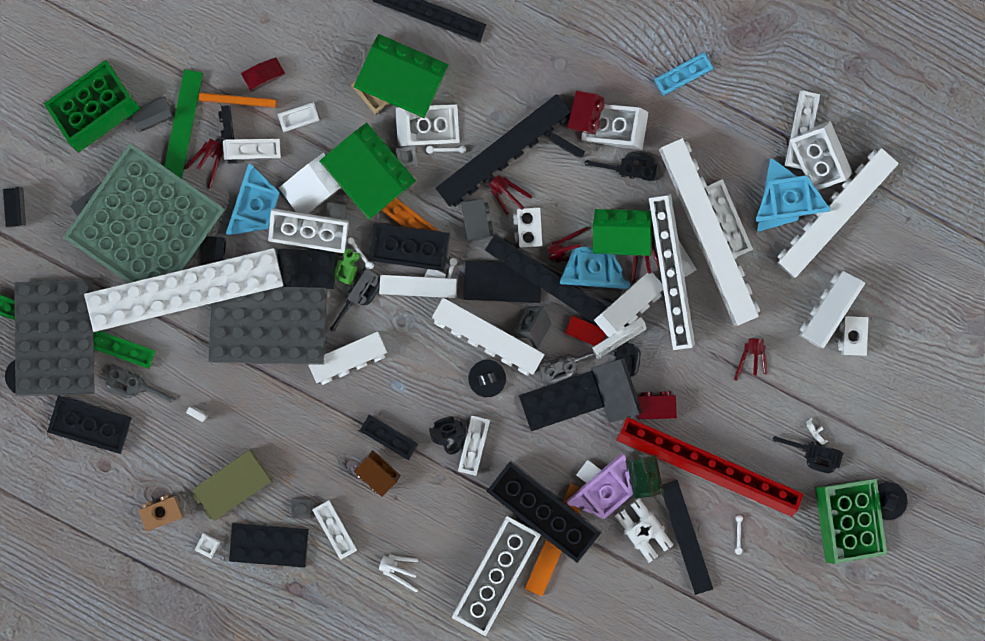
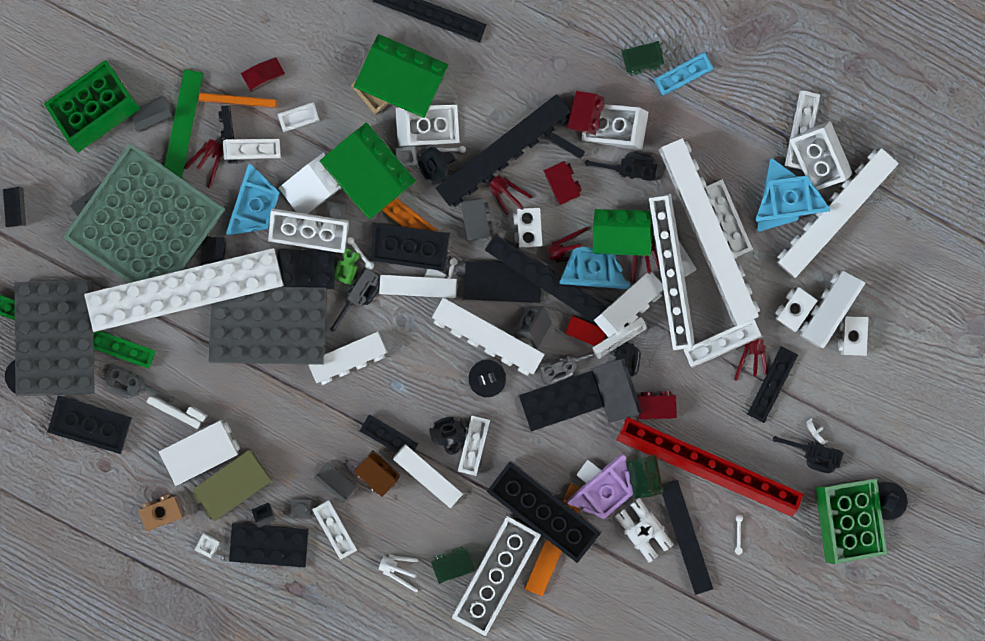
none -> white tile [147,396,203,429]
none -> white panel [159,420,240,486]
none -> black plate [251,502,276,527]
none -> dark grey panel [314,462,357,502]
none -> white tile [393,444,463,508]
none -> black tile [418,146,455,184]
none -> clear green brick [431,546,475,584]
none -> dark red brick [543,161,582,206]
none -> clear green brick [620,41,664,77]
none -> white plate [684,319,762,368]
none -> black tile [747,346,798,423]
none -> white brick [775,287,818,332]

